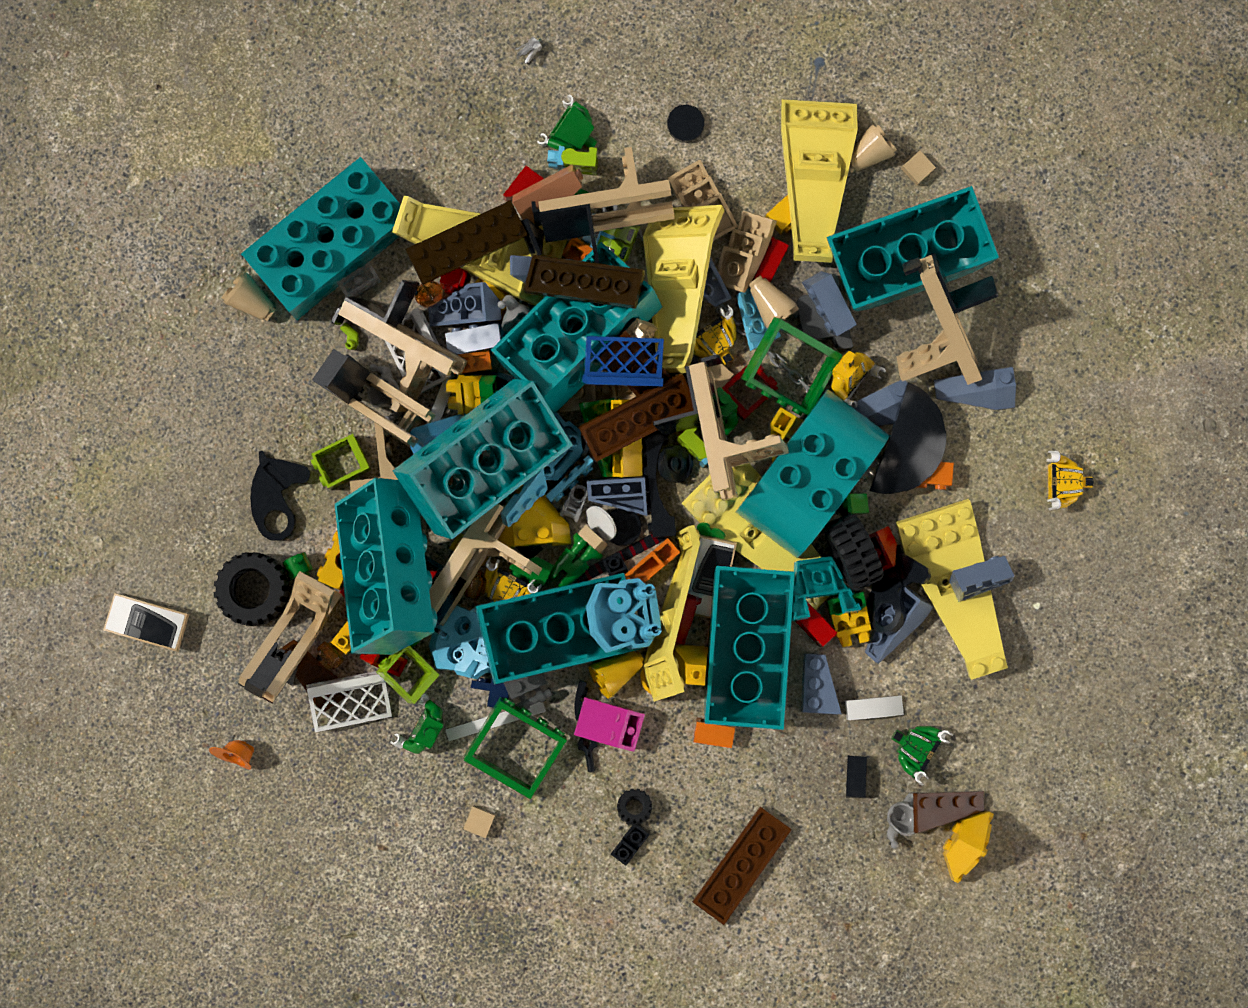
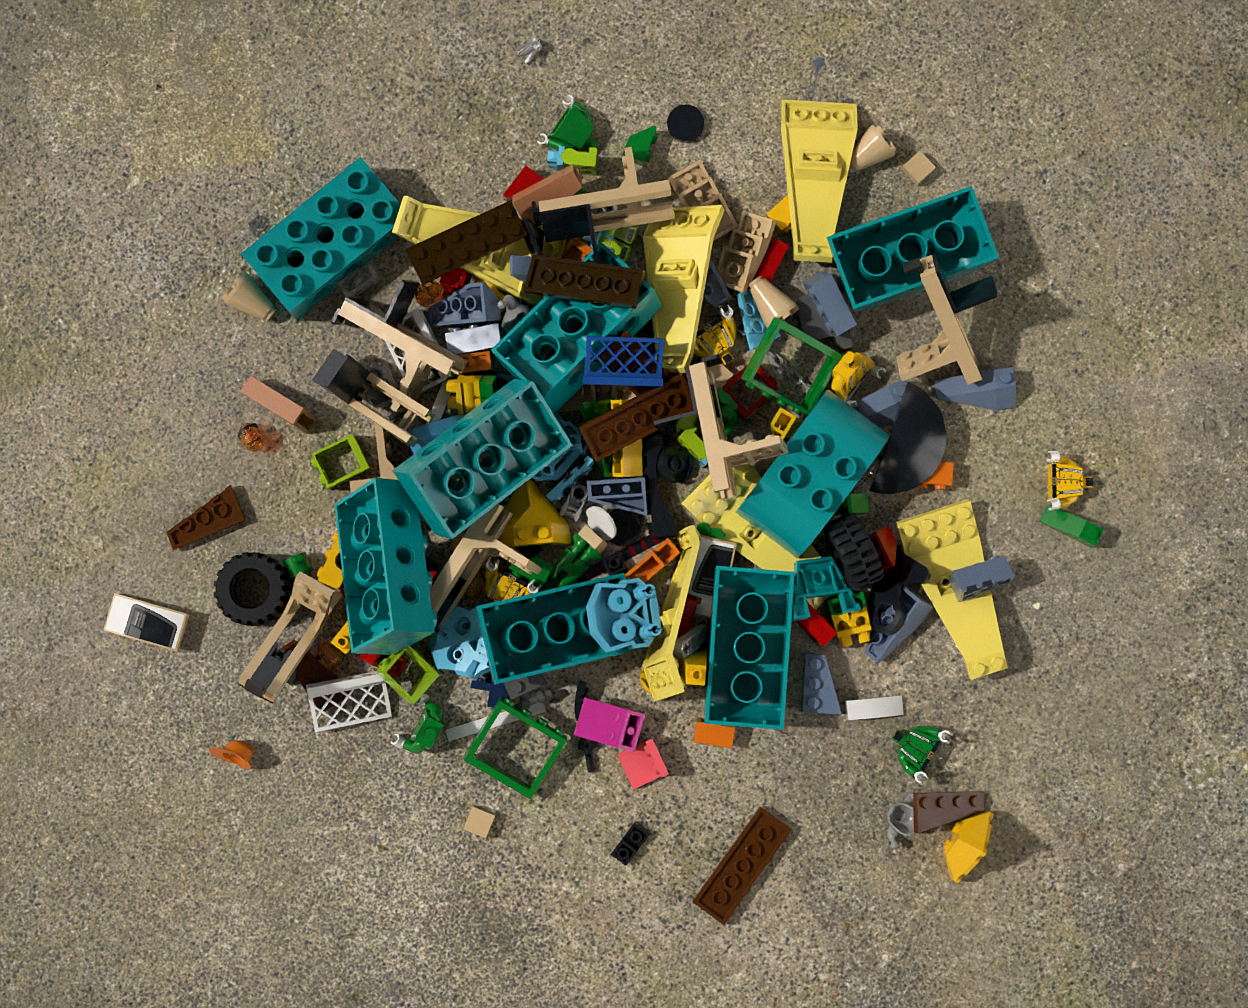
black animal [250,450,311,541] -> none
lime arm [340,322,359,350] -> none
medium azure wing [500,469,548,527] -> none
yellow cone [588,651,644,699] -> none
black tyre [617,788,652,826] -> none
tan plate [626,318,658,338] -> none
black slope [846,756,867,799] -> none
none -> reddish brown wing [166,485,246,550]
none -> clear orange head [237,423,266,452]
none -> nougat slope [241,376,318,434]
none -> coral bracket [618,738,669,789]
none -> green slope [623,126,659,167]
none -> light grey beam [673,624,710,658]
none -> green slope [1039,505,1104,548]

